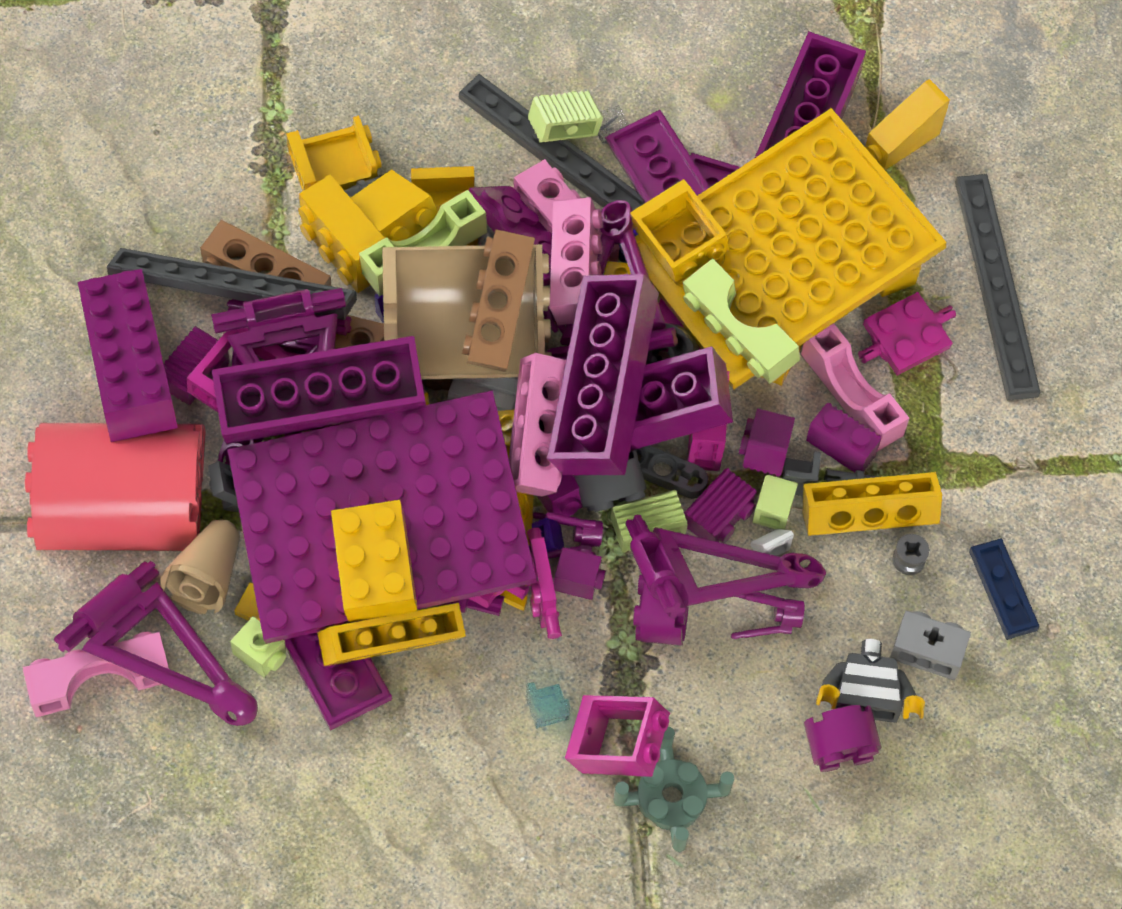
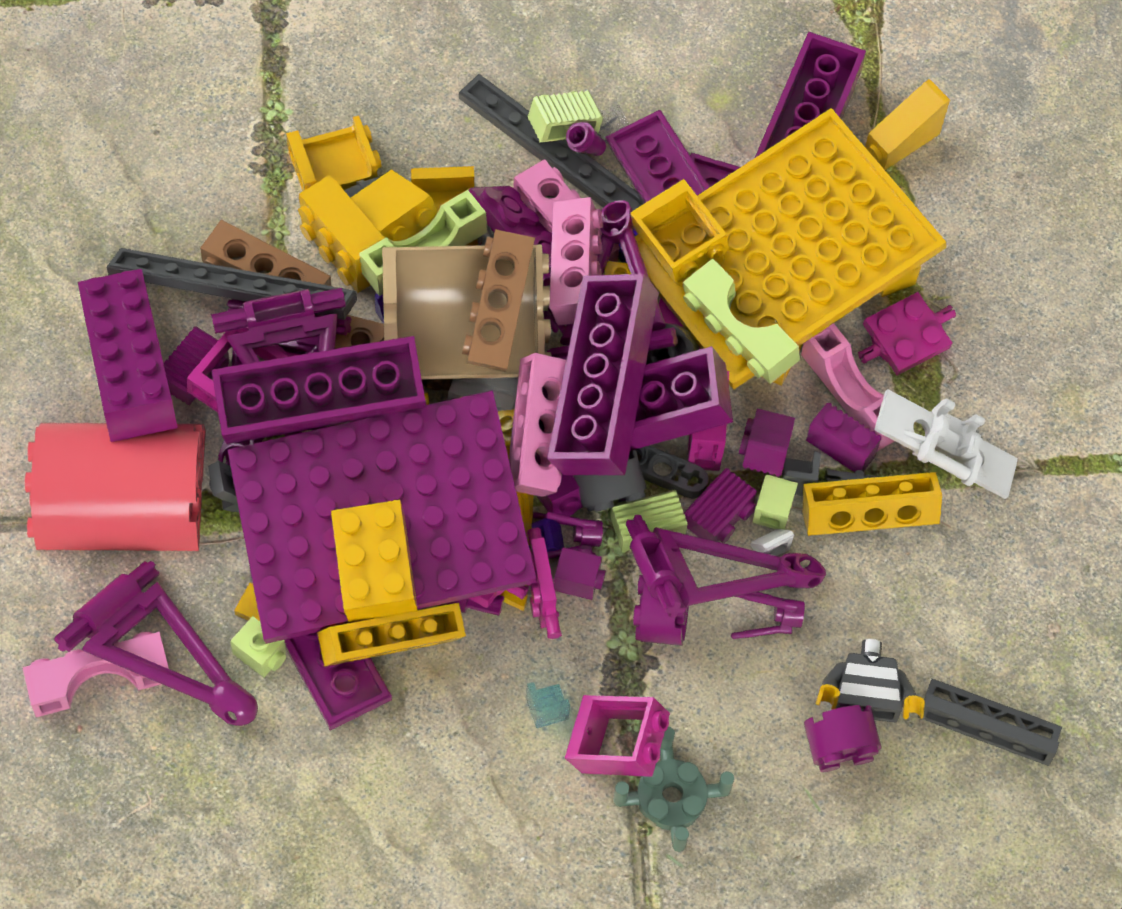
tan cone [160,519,240,614] -> none
light grey brick [890,611,971,681] -> none
flat silver wheel [892,534,930,575] -> none
dark grey tile [955,174,1040,401] -> none
dark blue tile [969,538,1040,640] -> none
none -> magenta cone [566,122,606,156]
none -> white piece [874,389,1018,499]
none -> dark grey fence [918,678,1062,766]

